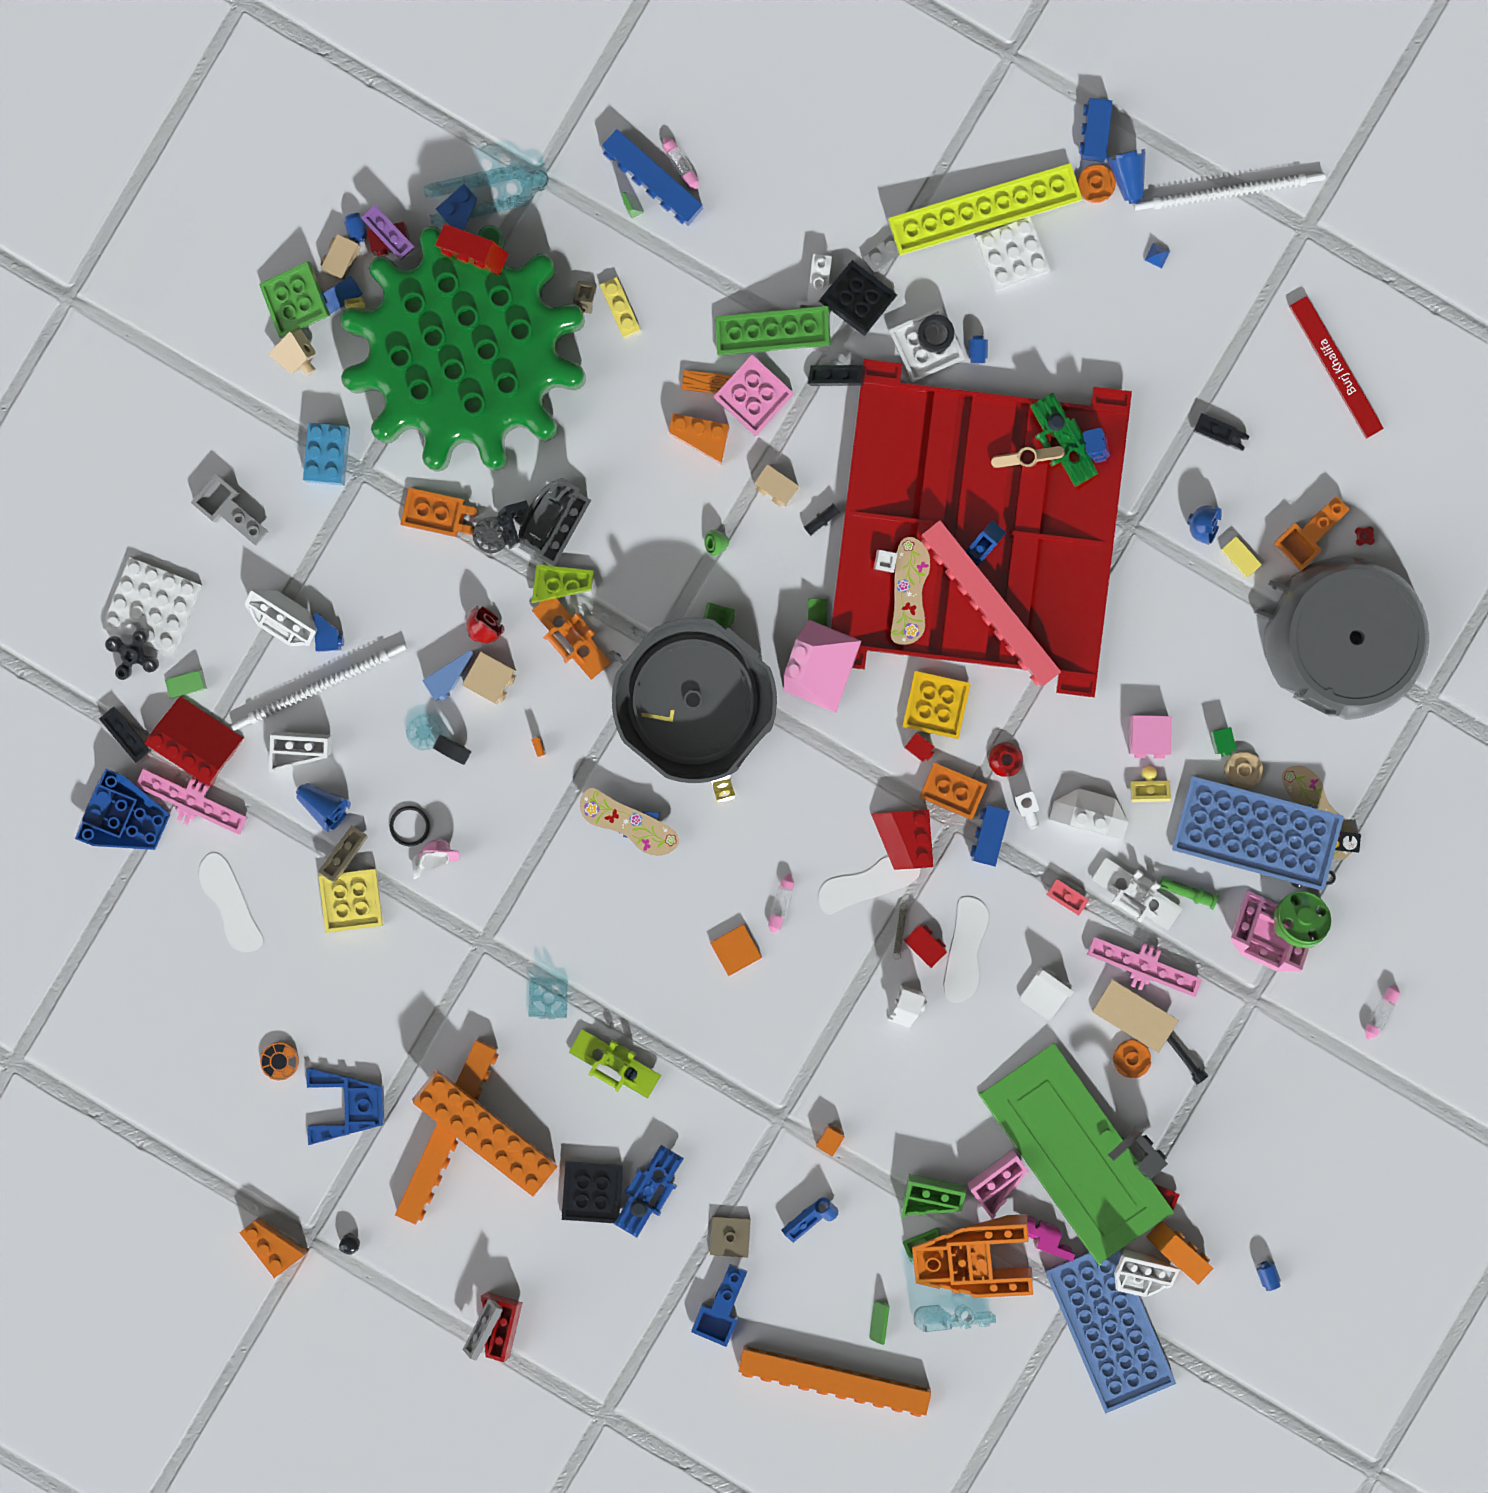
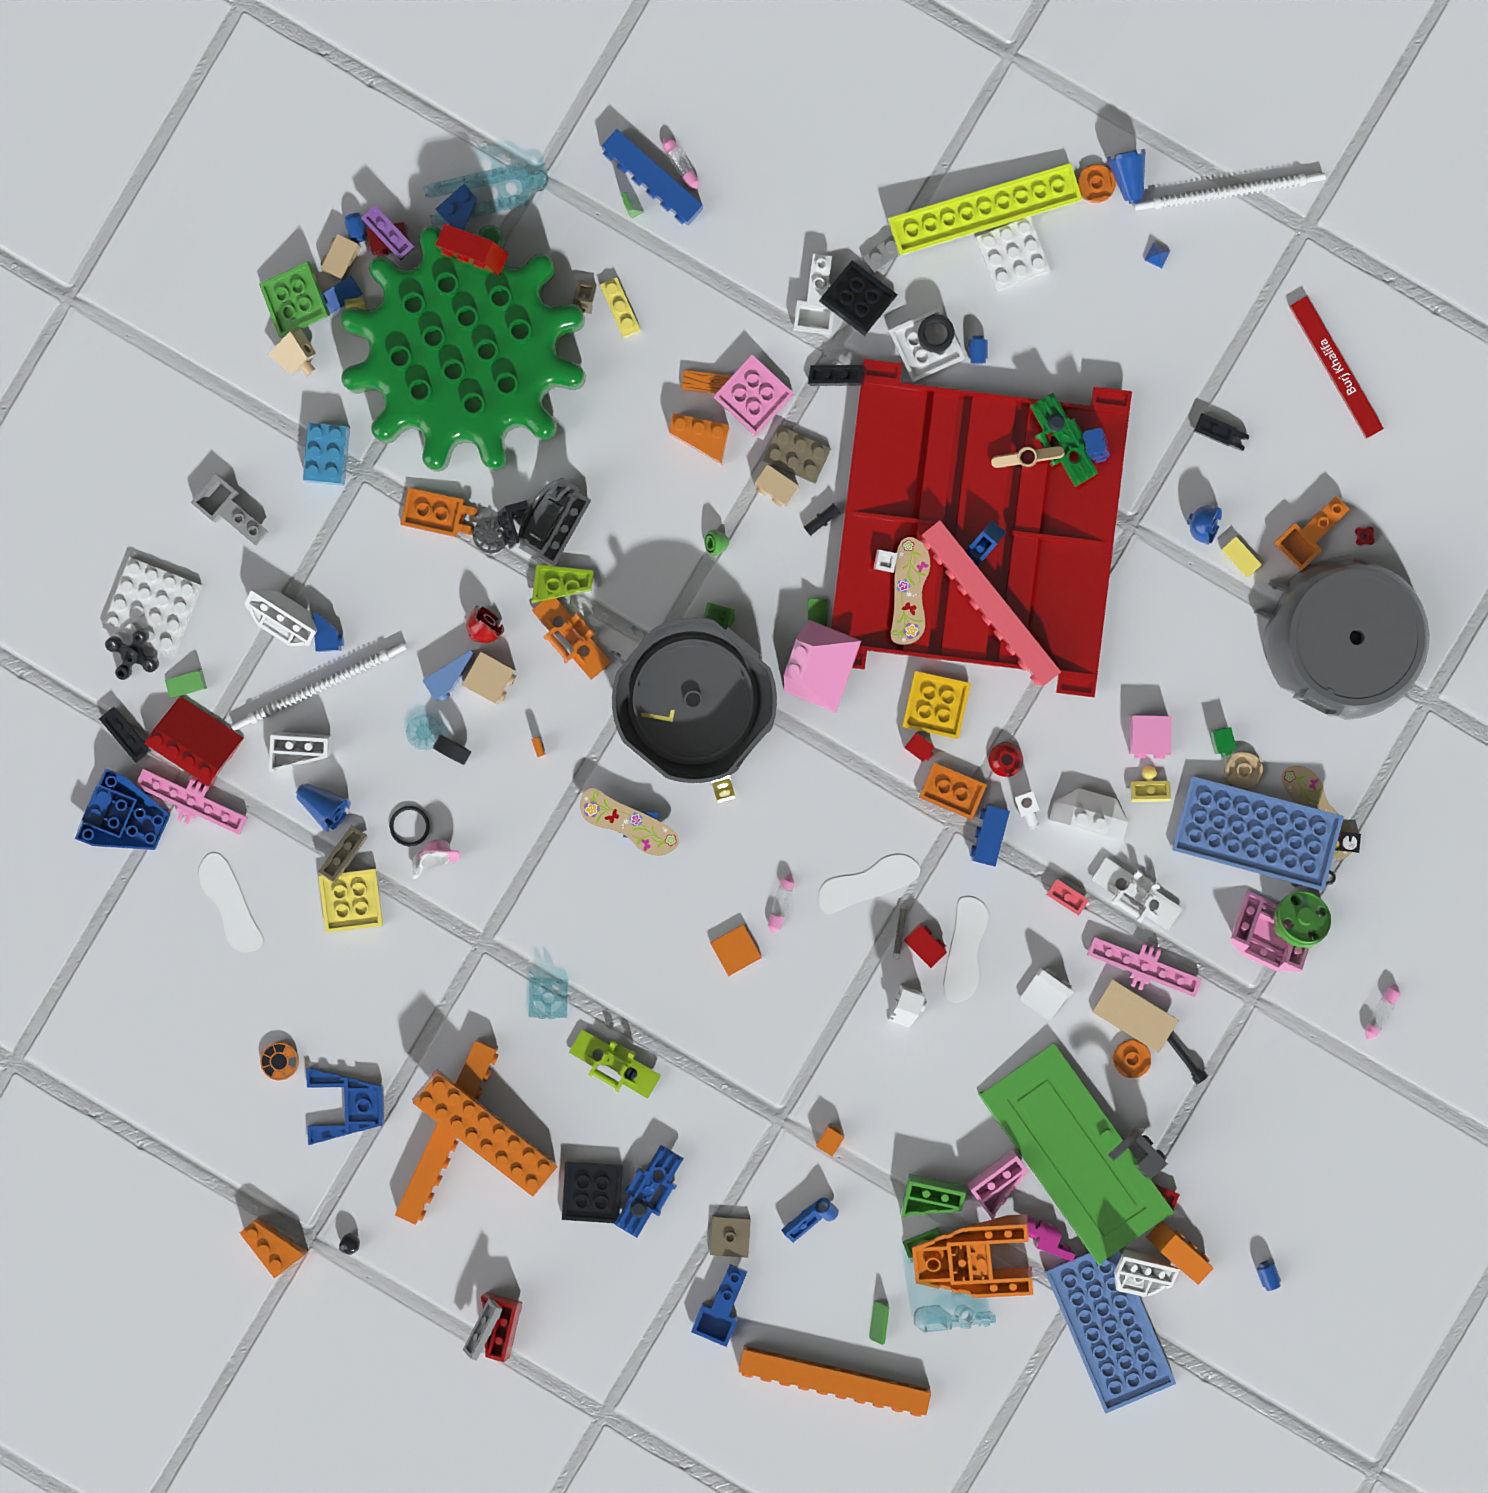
bright green plate [715,306,831,356] -> none
red wedge [871,810,934,870] -> none
blue brick [1079,98,1113,162] -> none
bright green pin [1160,877,1219,910] -> none
none -> dark tan plate [763,425,831,484]

